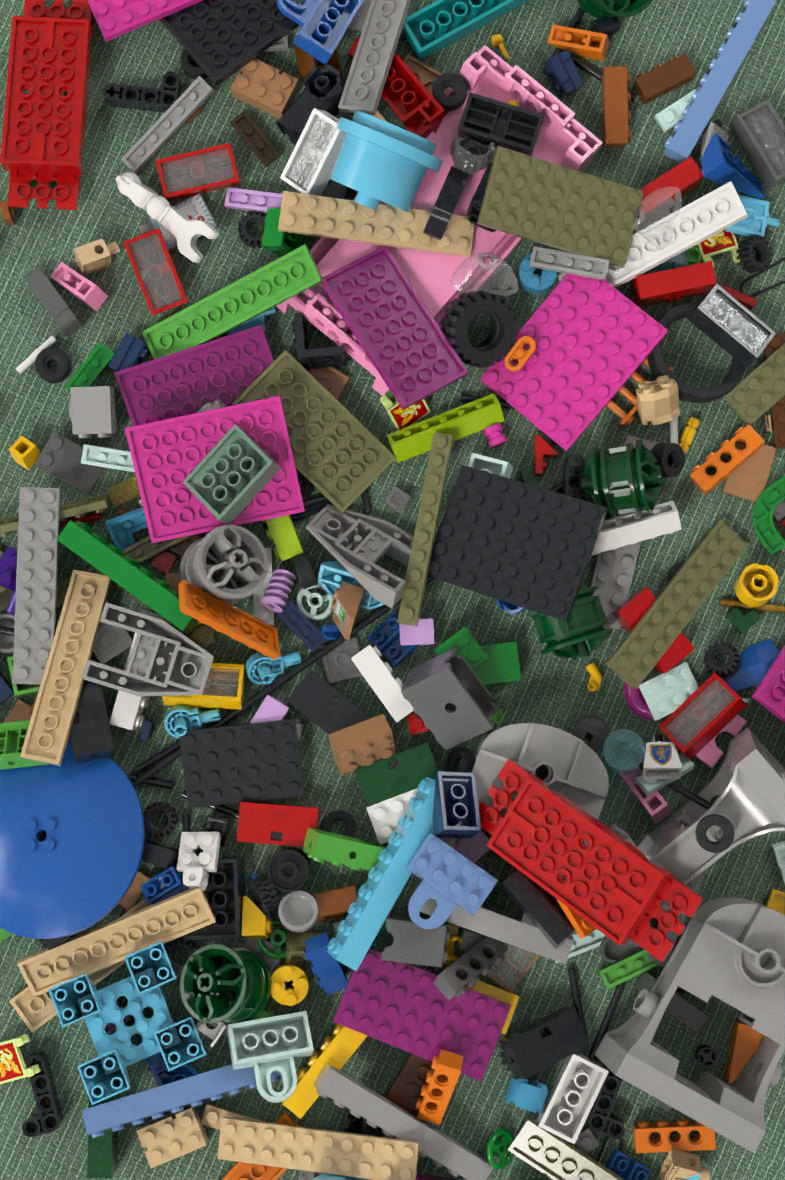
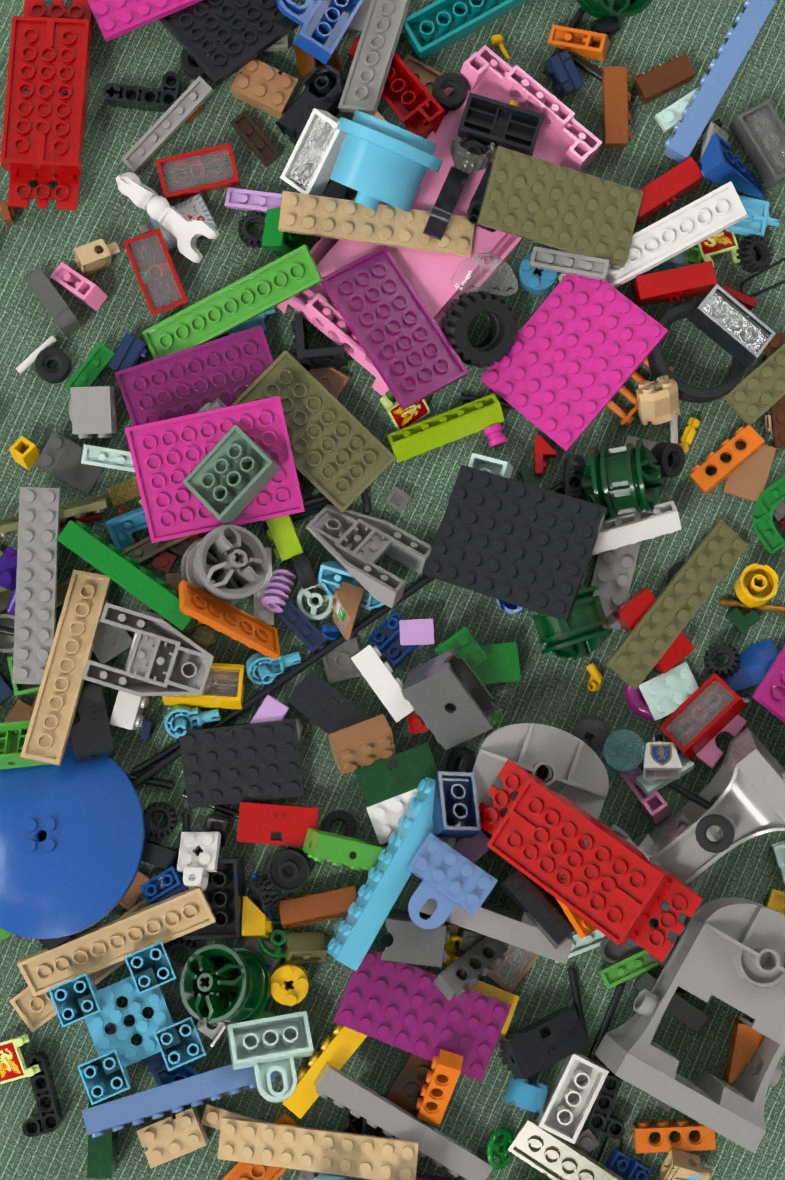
light grey piece [278,891,319,932] -> none
blue brick [303,932,348,995] -> none
olive plate [397,432,454,627] -> none
orange plate [504,336,537,372] -> none
clear piece [633,186,682,250] -> none
black wheel [695,1044,717,1067] -> none

